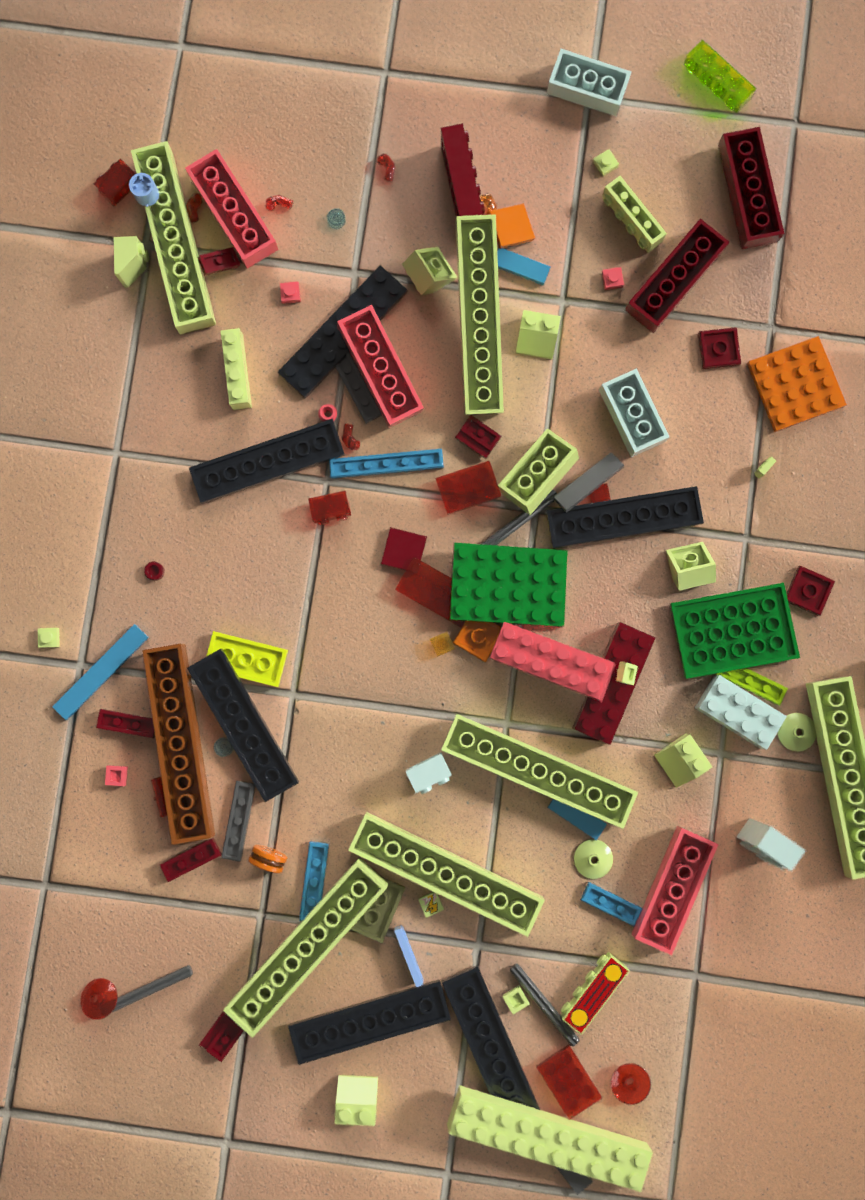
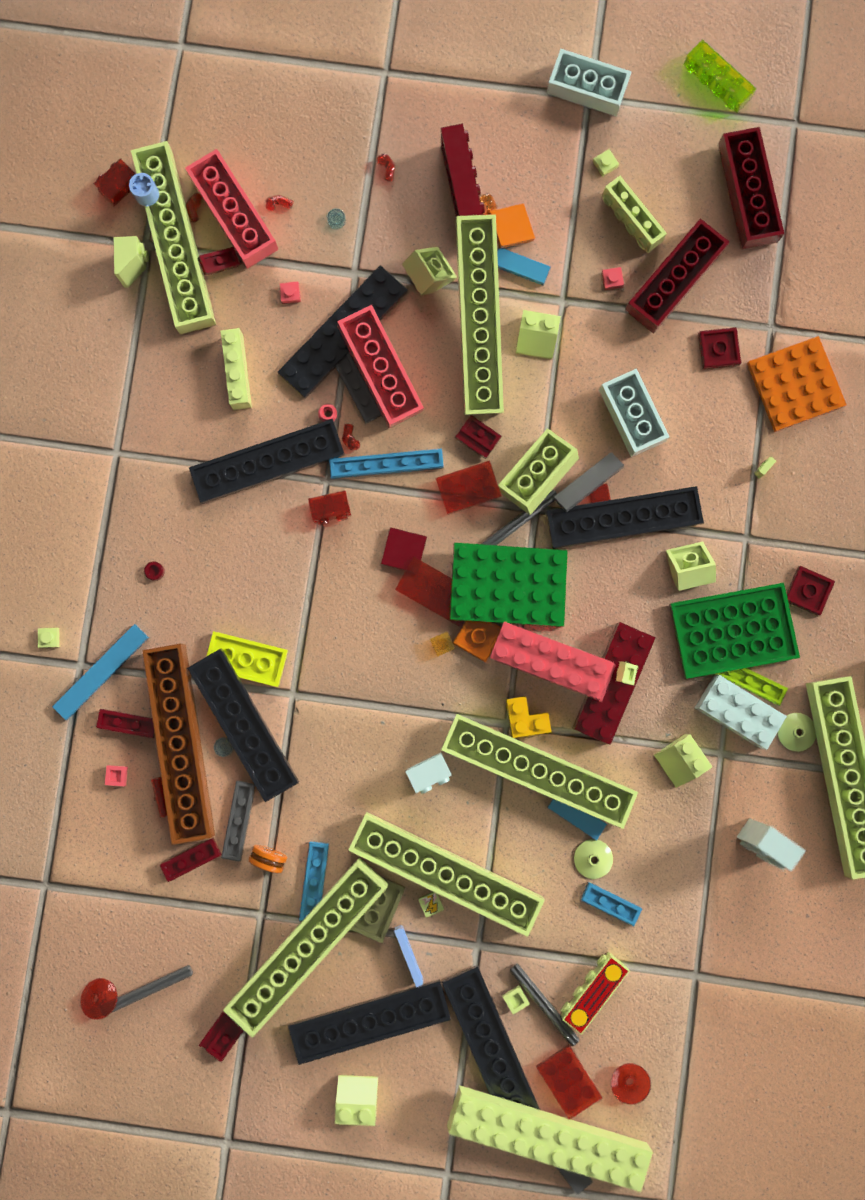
coral brick [631,826,718,955] -> none
none -> yellow brick [505,696,551,738]

